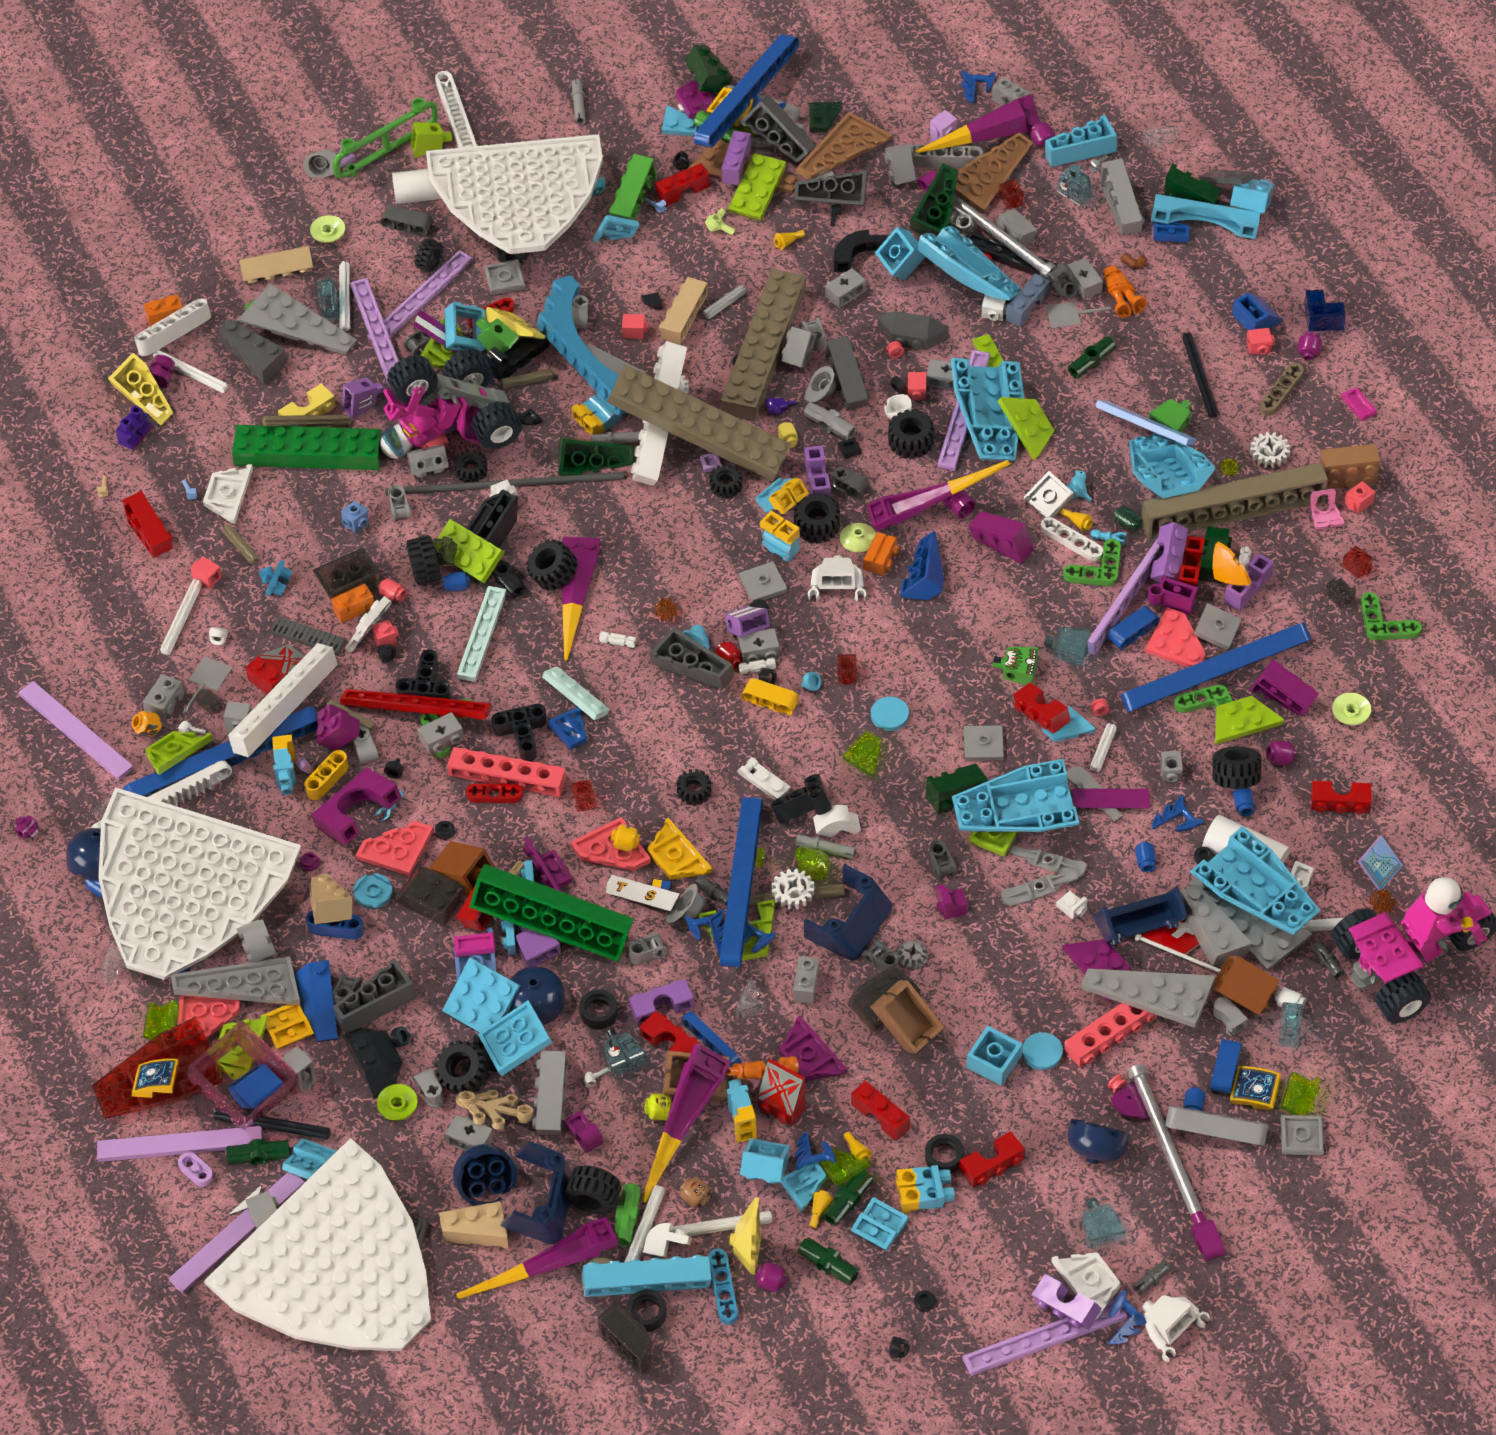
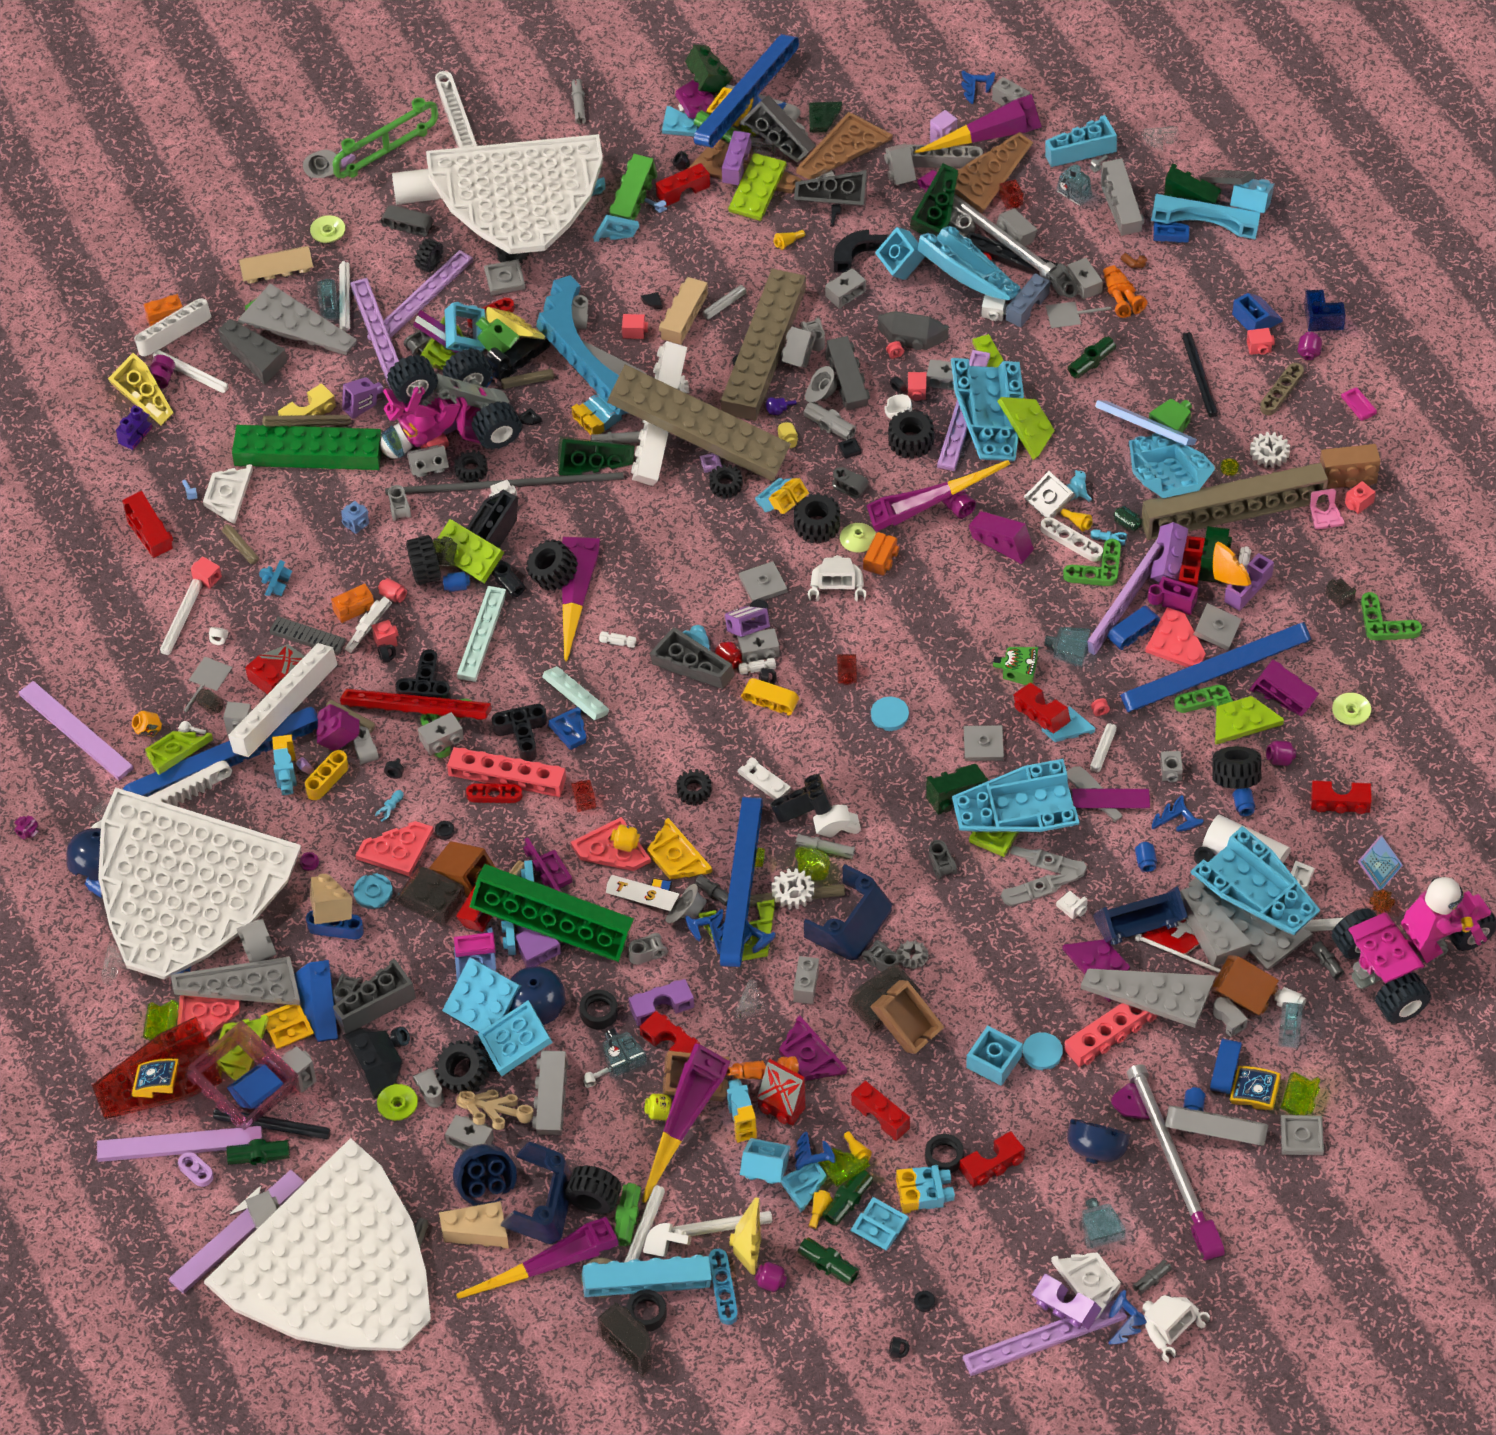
tan hand [96,476,108,498] -> none
light grey brick [143,674,184,720] -> none
medium azure slope [282,1138,337,1179] -> none
magenta arch [311,768,402,846] -> none
clear smoke brick [313,548,381,600] -> none
lime torso [411,122,452,157] -> none
magenta plate [564,1110,604,1154] -> none
clear orange gear [655,598,677,621] -> none
medium nougat head [679,1177,710,1208] -> none
blue beam [681,1011,741,1067] -> none
yellowish green piece [705,208,736,236] -> none
hips [760,511,800,562] -> none
medium azure tile [801,672,822,691] -> none
medium lavender arch [804,445,831,498] -> none
clear neon green wing [843,730,882,778] -> none
blue wedge [900,530,944,600] -> none
magenta brick [936,884,968,920] -> none
magenta head [1030,122,1056,148] -> none
coral bush [1107,1074,1128,1094] -> none
clear red brick [1342,545,1373,579] -> none

